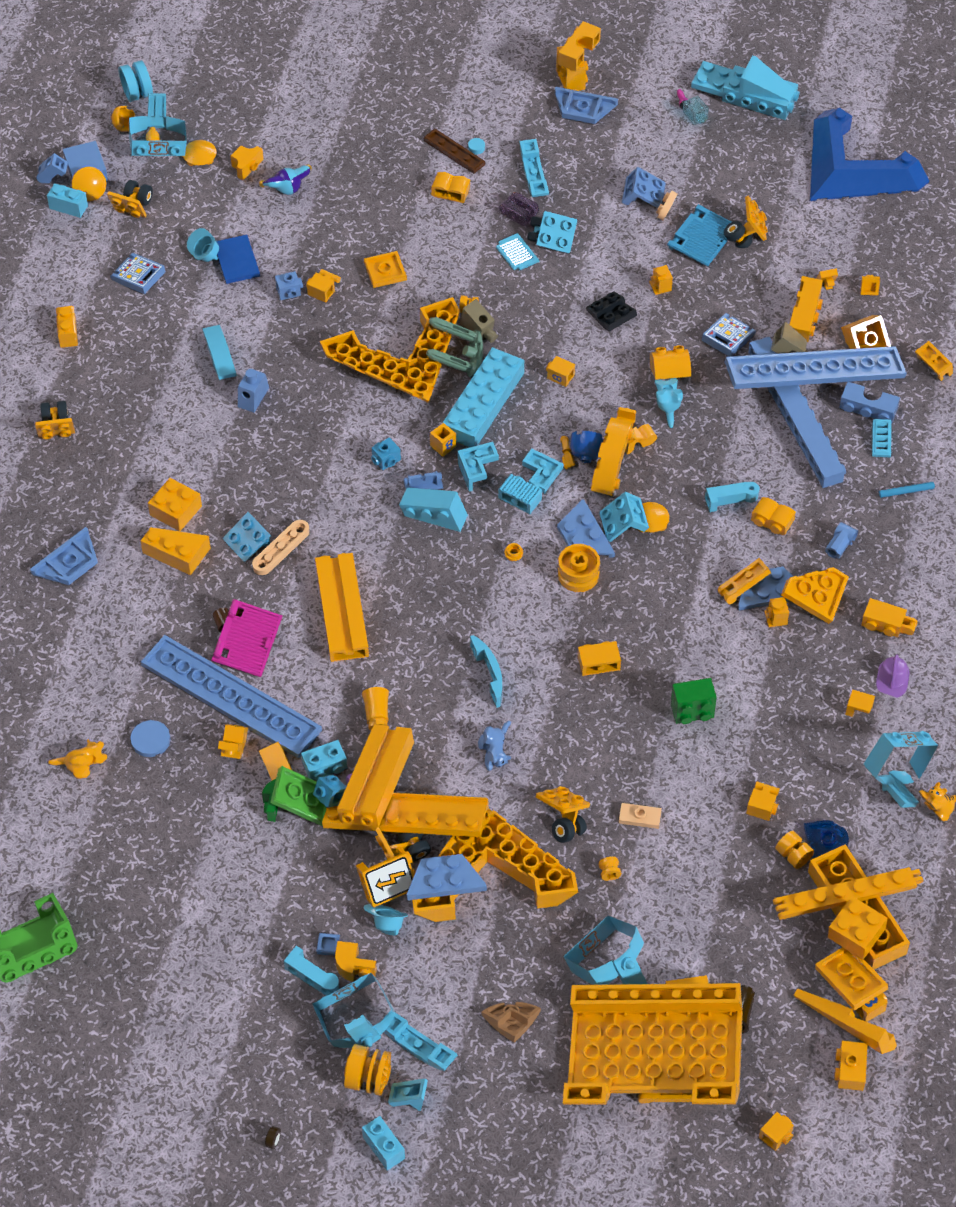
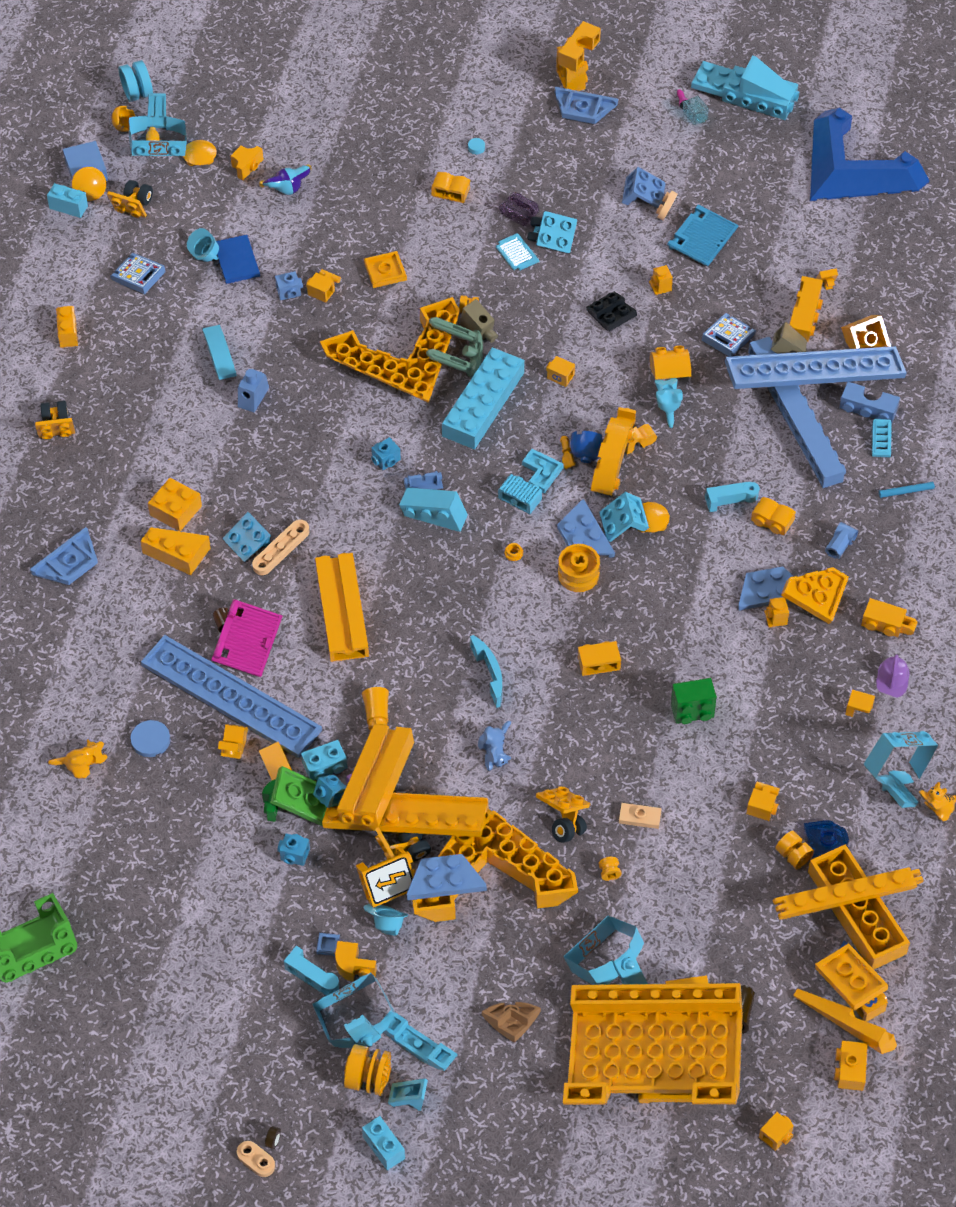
medium blue leg [37,153,68,183] -> none
reddish brown tile [423,128,485,174] -> none
light orange brick [430,423,456,457] -> none
medium azure panel [458,442,499,492] -> none
medium azure slope [520,139,549,197] -> none
light orange plate [717,558,771,604] -> none
light orange plate [724,195,768,248] -> none
light orange brick [828,896,888,960] -> none
light orange tile [860,275,880,295] -> none
light orange hinge [915,341,953,381] -> none
none -> light nougat plate [237,1141,275,1177]
none -> dark azure brick [277,833,310,866]

